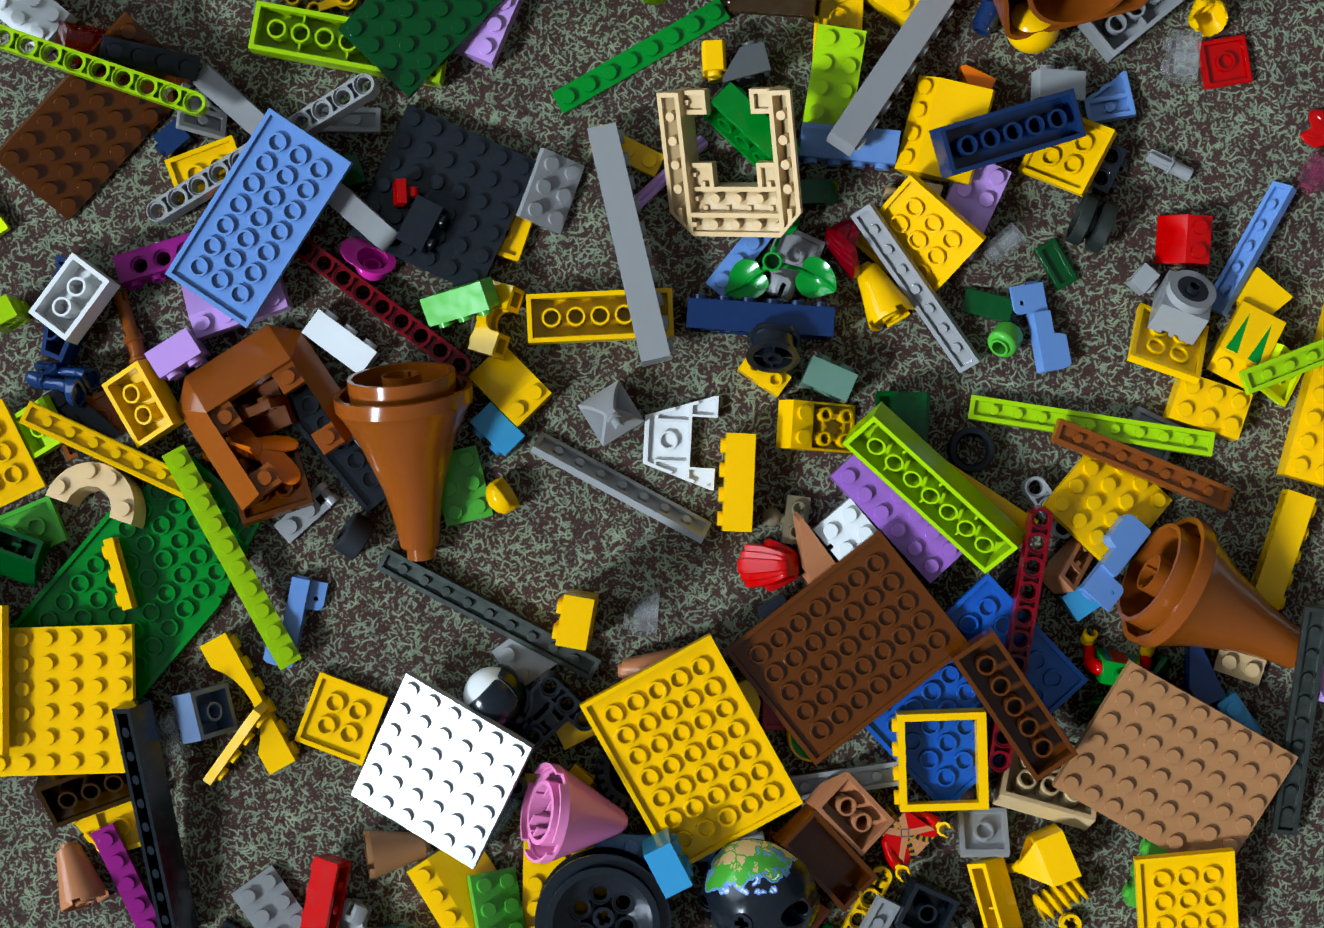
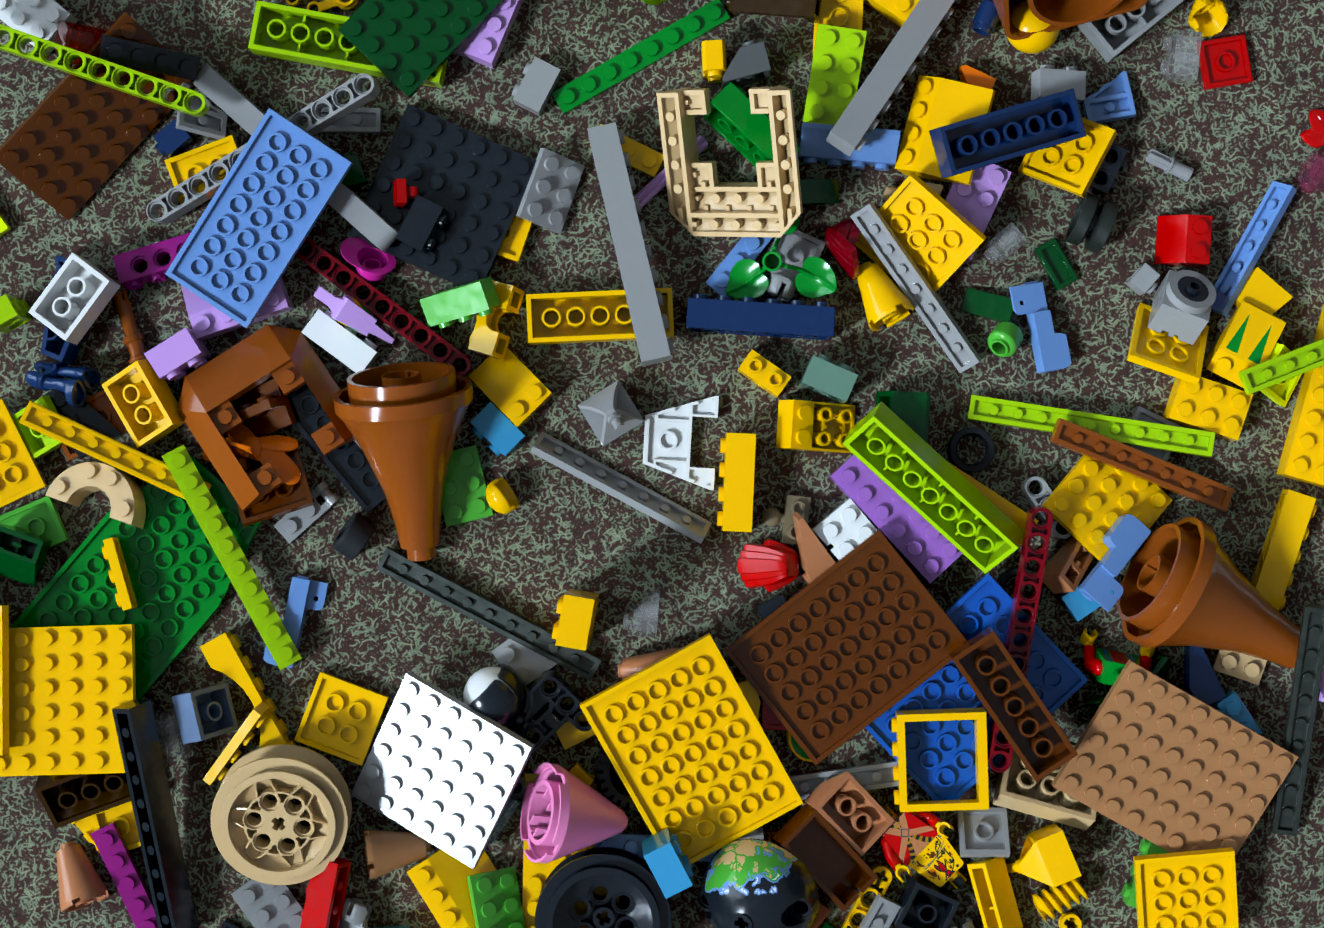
black wheel [746,323,801,373] -> none
none -> tan wheel [210,744,352,885]
none -> lavender animal [313,286,395,344]
none -> light grey brick [512,56,562,117]
none -> yellow torso [909,834,966,889]

